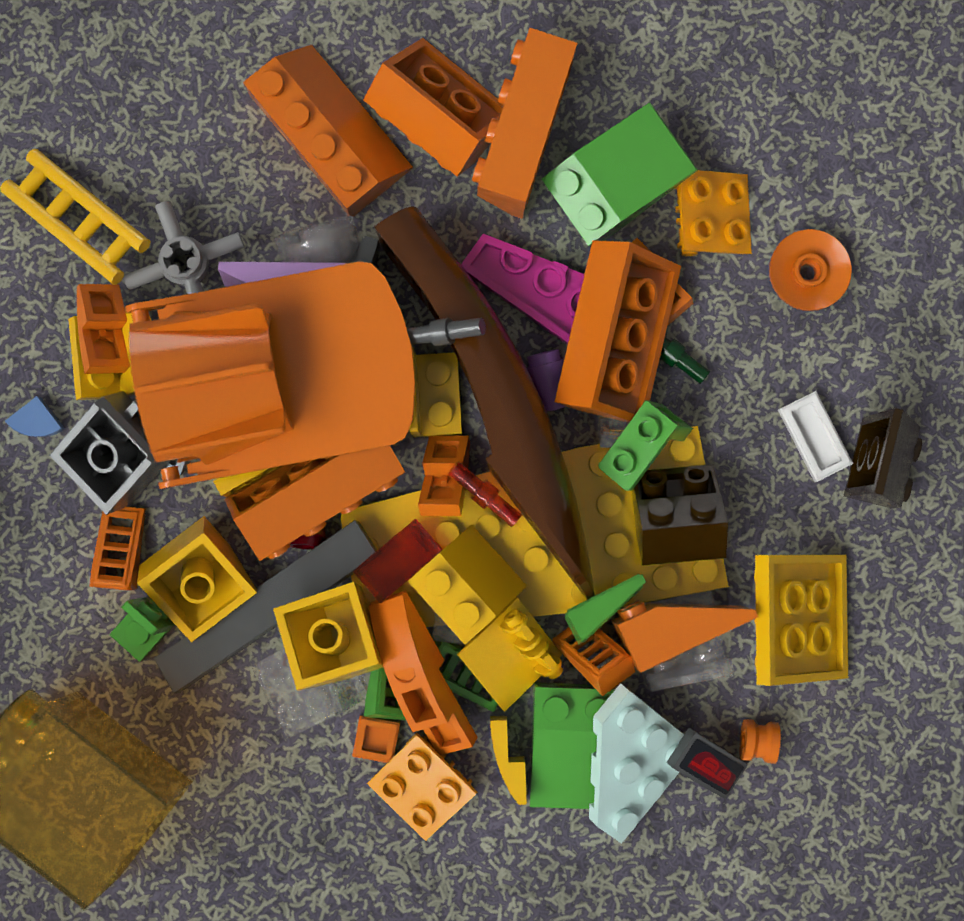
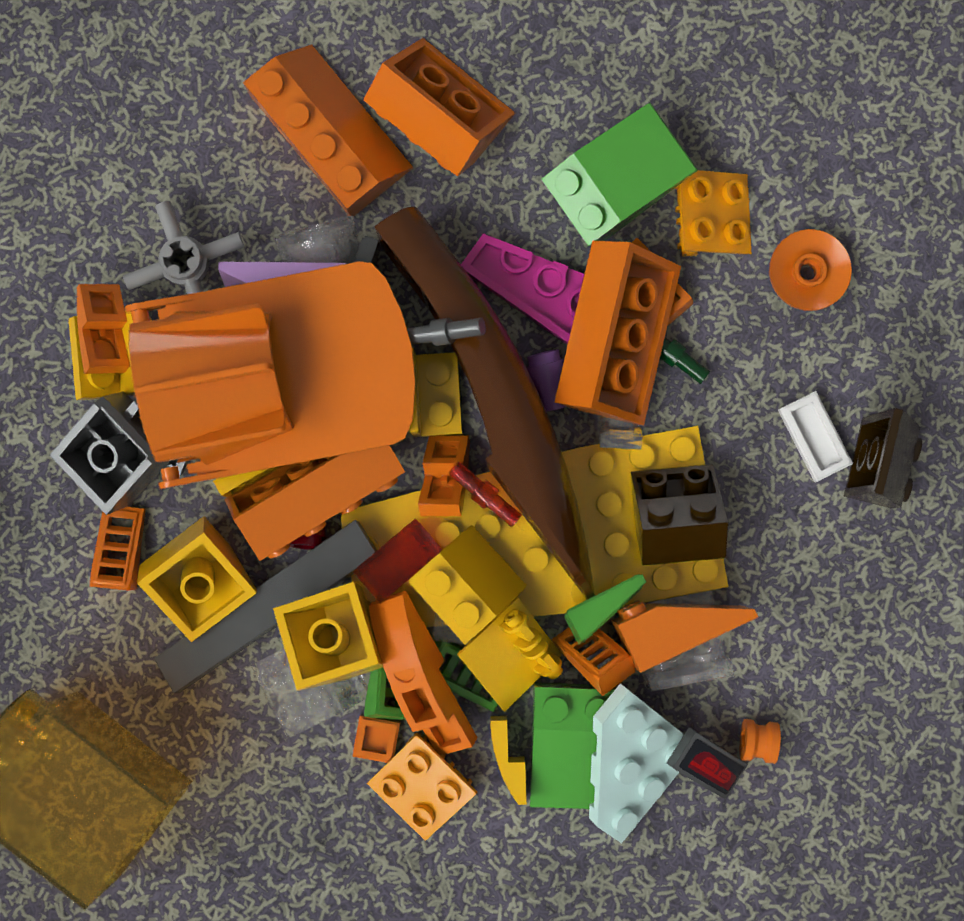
yellow bar [0,148,151,285] -> none
medium blue tile [5,396,65,437] -> none
bright green bracket [109,597,175,662] -> none
orange slope [472,27,578,219] -> none
bright green bracket [599,400,693,491] -> none
yellow plate [754,555,848,686] -> none

